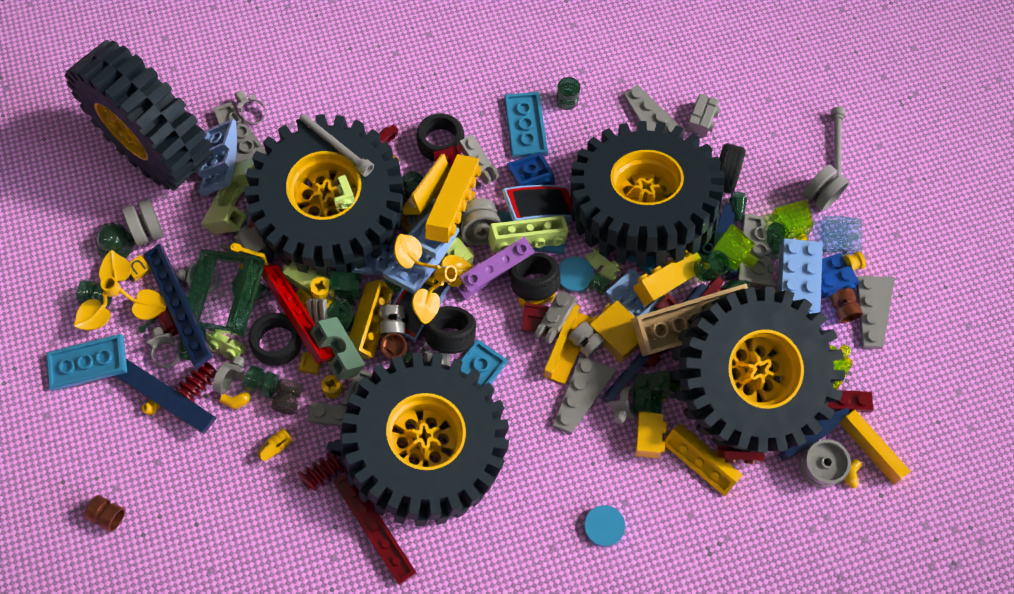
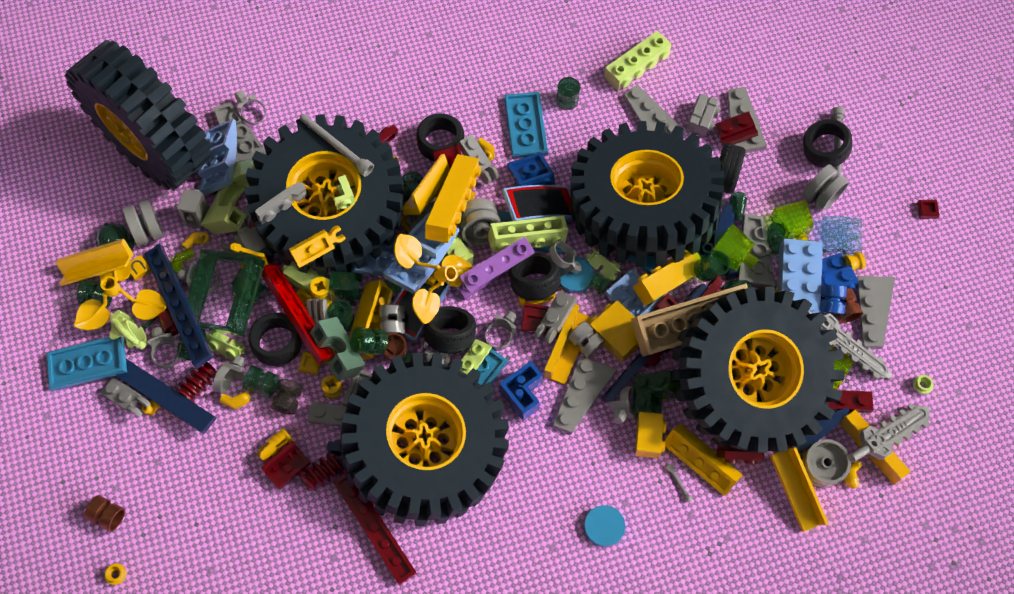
none -> yellow panel [55,239,133,286]
none -> light grey hinge [100,377,151,417]
none -> yellow plate [105,563,127,585]
none -> yellowish green piece [110,310,147,349]
none -> clear neon green arm [171,249,194,274]
none -> light grey brick [177,189,209,230]
none -> yellow arm [181,232,209,251]
none -> light grey hinge [255,182,307,224]
none -> dark red bracket [261,441,311,491]
none -> yellow plate [289,226,346,268]
none -> clear green wheel [350,327,388,355]
none -> yellowish green hinge [461,339,492,374]
none -> yellow arm [477,137,495,161]
none -> light grey piece [485,311,516,351]
none -> blue brick [499,361,543,421]
none -> light grey piece [549,241,582,277]
none -> yellowish green brick [604,31,671,91]
none -> light grey hinge [666,464,692,502]
none -> dark red plate [715,111,758,145]
none -> light grey wing [727,87,767,153]
none -> yellow panel [769,447,829,532]
none -> black tyre [803,119,852,168]
none -> light grey bar [808,310,892,380]
none -> blue wheel [820,285,847,314]
none -> light grey bar [849,403,931,463]
none -> yellowish green plate [913,375,934,394]
none -> dark red tile [917,200,940,219]

